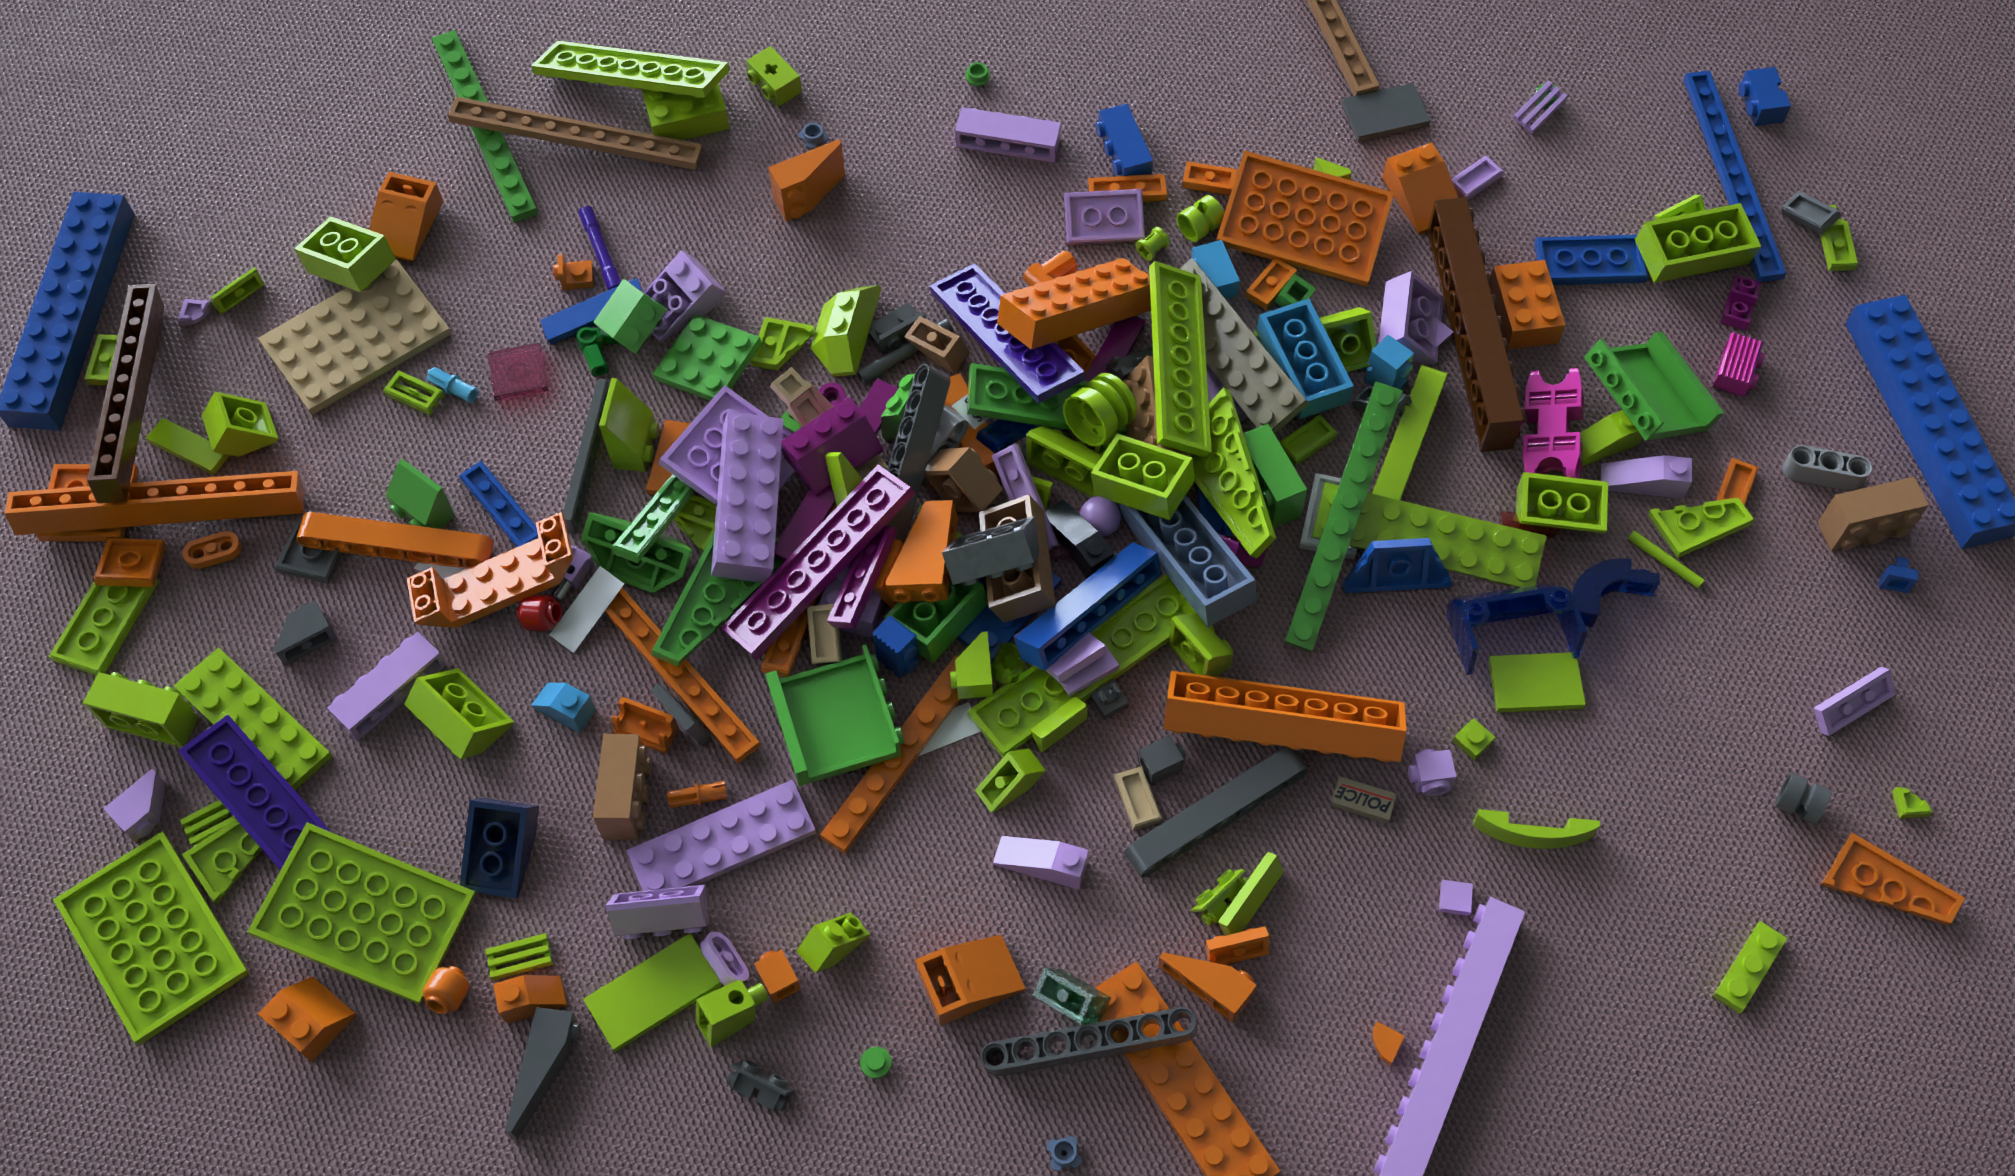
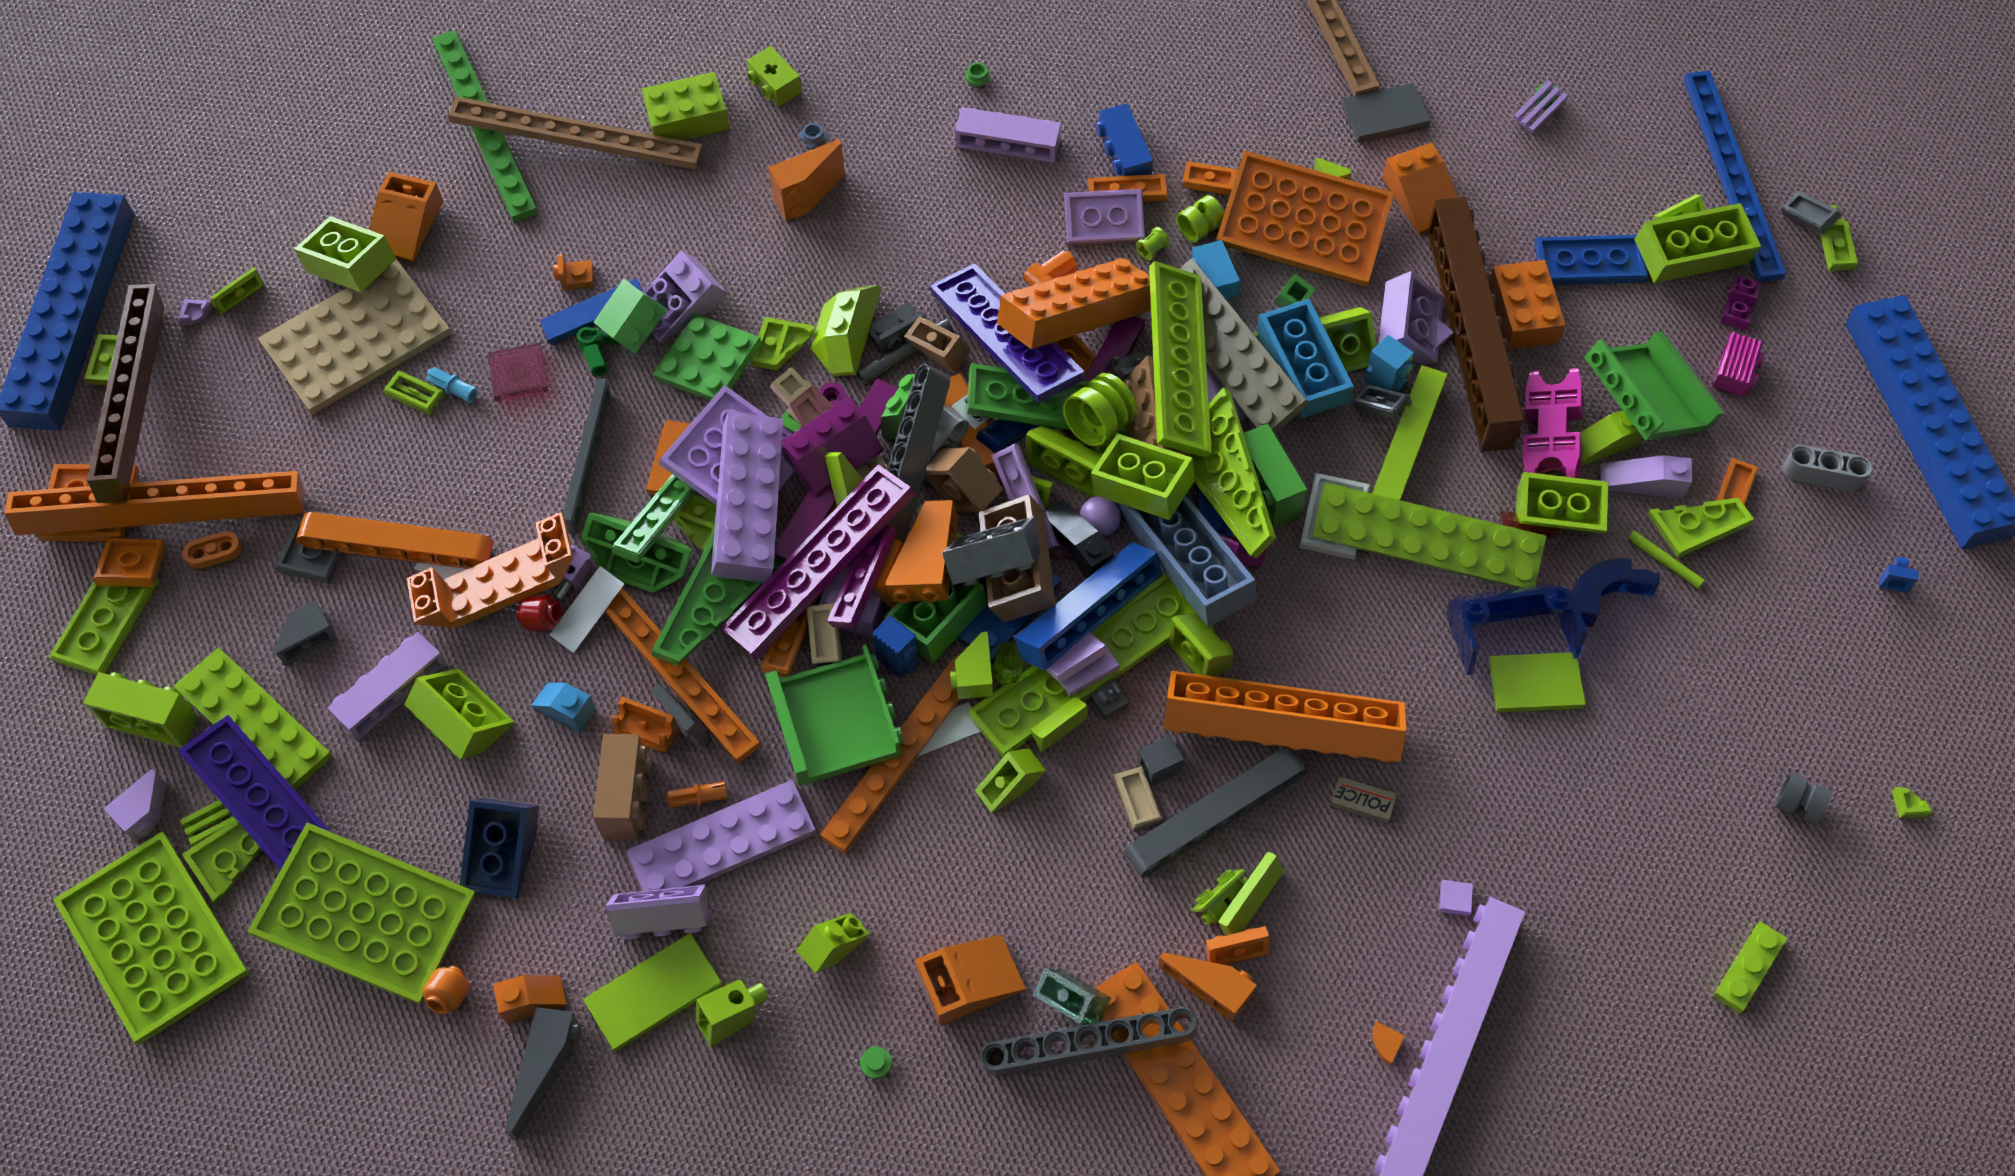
lime tile [146,418,230,475] -> none
lime slope [201,391,278,457] -> none
orange slope [258,976,357,1062] -> none
bright green slope [385,459,455,529] -> none
blue tile [459,461,539,548] -> none
lime tile [485,933,553,981] -> none
lime plate [531,41,729,98] -> none
dark purple piece [578,206,621,290] -> none
lime slope [599,378,659,472] -> none
lavender plate [700,932,749,986] -> none
dark grey hinge [726,1060,795,1111] -> none
orange brick [754,949,801,1004] -> none
lavender slope [993,836,1089,890] -> none
sand blue plate [1047,1136,1082,1171] -> none
orange plate [1245,258,1297,311] -> none
lime tile [1279,415,1338,466] -> none
bright green plate [1284,381,1403,652] -> none
blue wing [1342,538,1453,593] -> none
lavender brick [1408,749,1457,796] -> none
lavender tile [1451,156,1504,201] -> none
lime plate [1452,718,1496,760] -> none
lime slope [1473,809,1600,849] -> none
blue brick [1739,67,1791,126] -> none
lavender plate [1814,667,1896,736] -> none
medium nougat brick [1817,477,1929,551] -> none
orange wing [1820,833,1965,926] -> none

